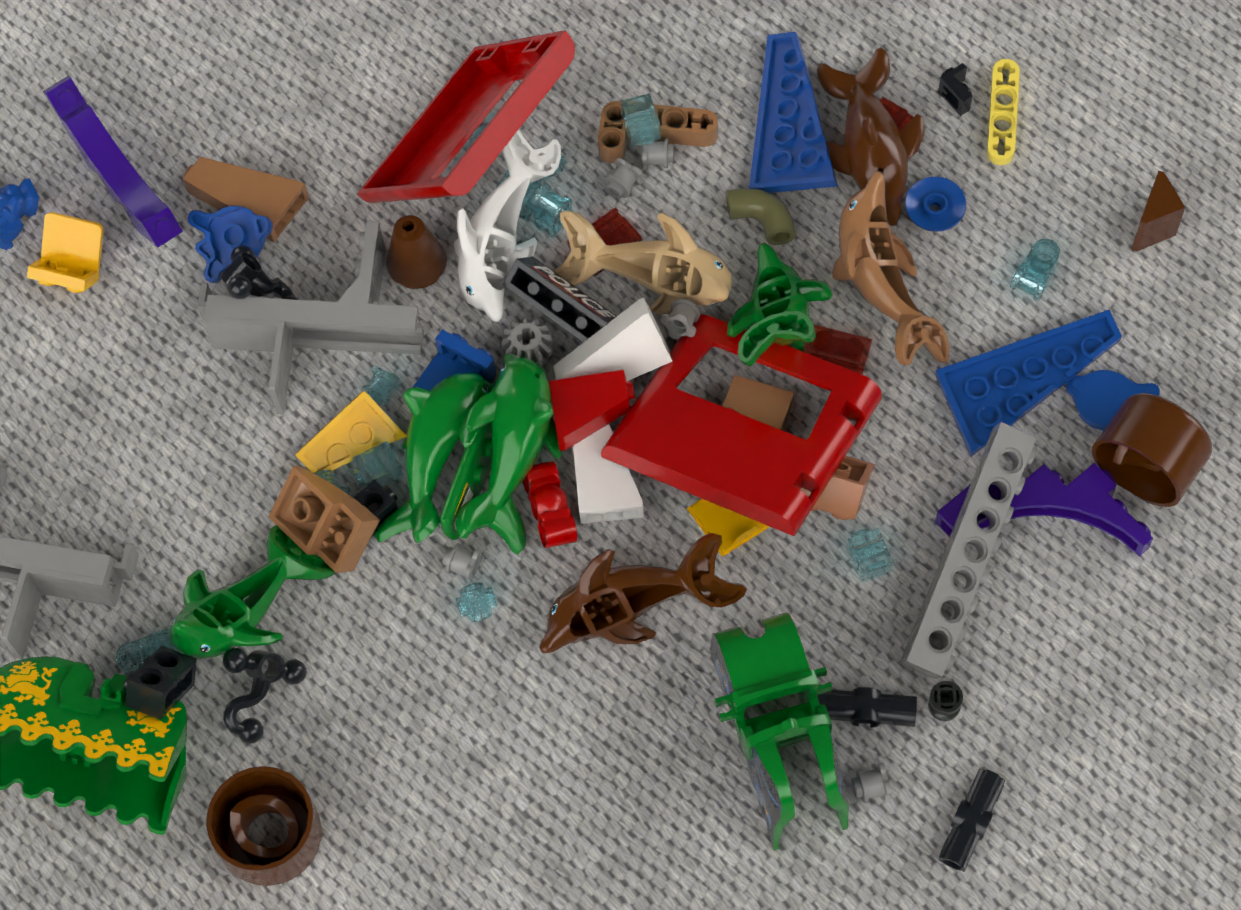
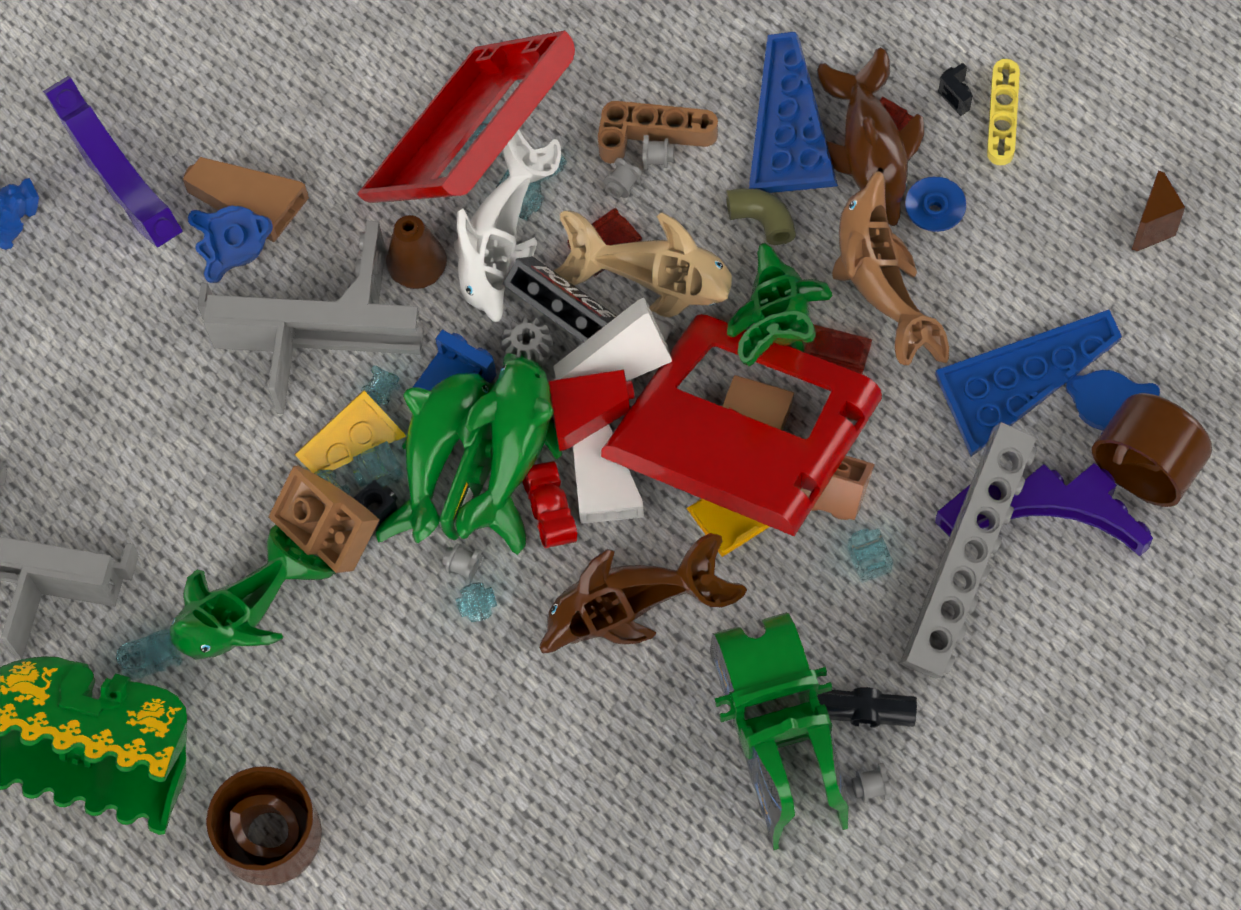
yellow bracket [27,212,103,293] -> none
black brick [124,646,197,720] -> none
black piece [221,245,299,300] -> none
black piece [223,648,307,744] -> none
clear light blue piece [531,184,572,238] -> none
clear light blue brick [621,93,661,146] -> none
light grey brick [660,299,700,339] -> none
pearl dark grey wheel [928,681,963,721] -> none
black piece [938,768,1005,872] -> none
clear light blue piece [1010,239,1060,301] -> none

